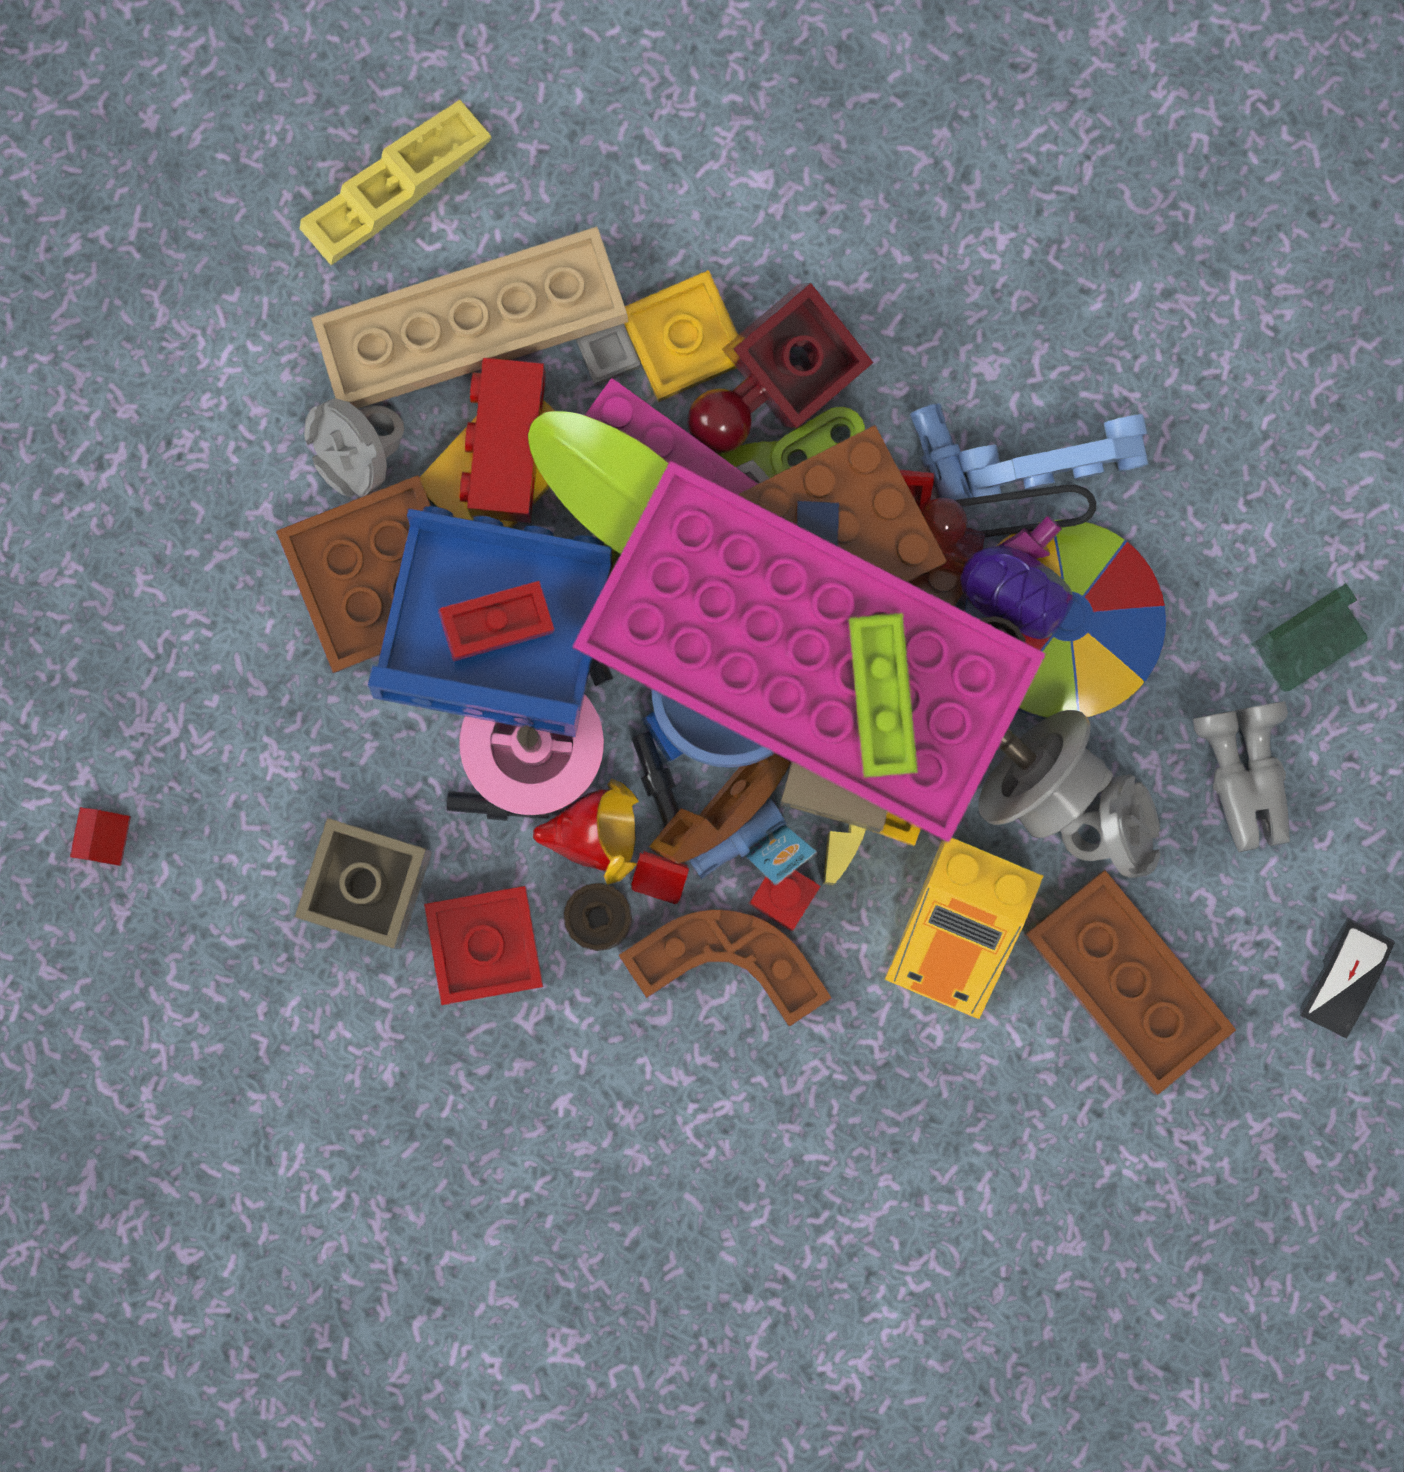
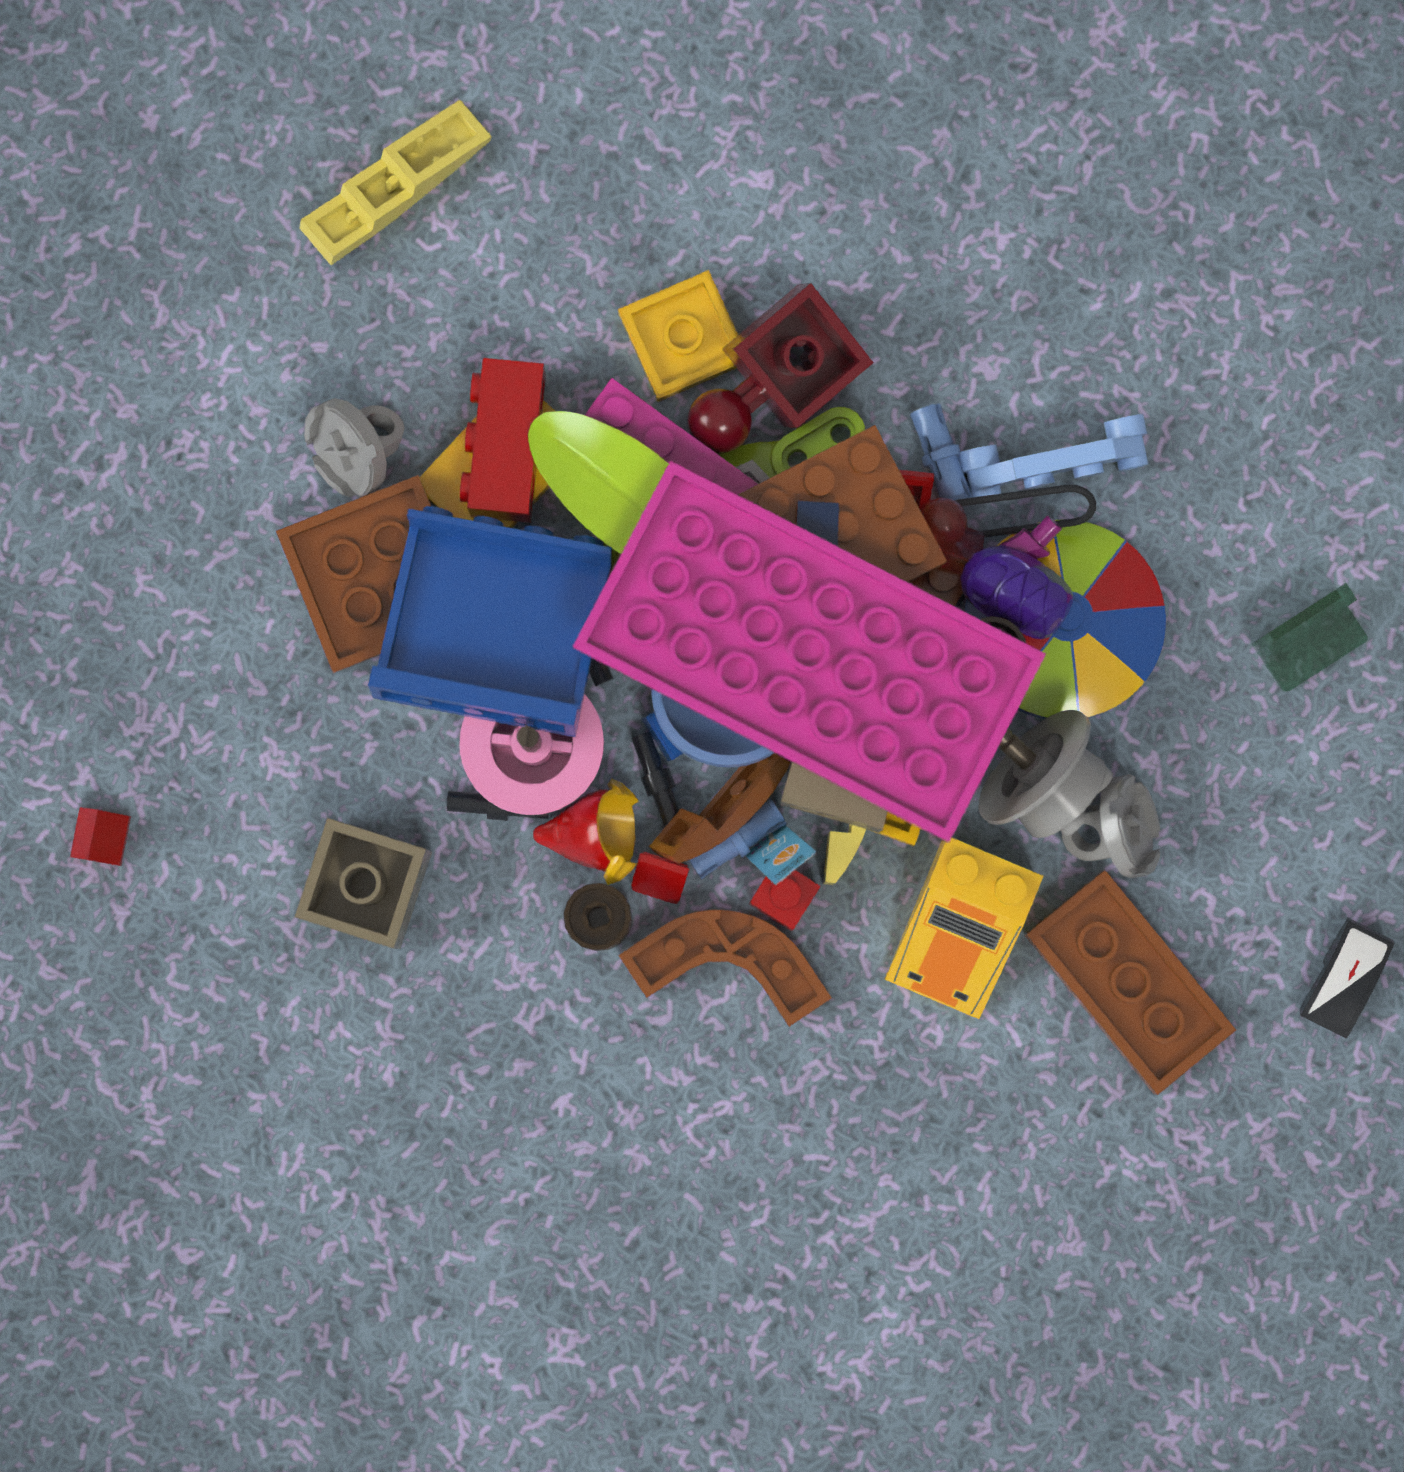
tan plate [311,227,629,409] -> none
red plate [424,886,544,1005] -> none
red plate [438,581,554,661] -> none
light grey tile [576,324,641,386] -> none
lime tile [848,613,918,778] -> none
light grey piece [1193,701,1290,852] -> none

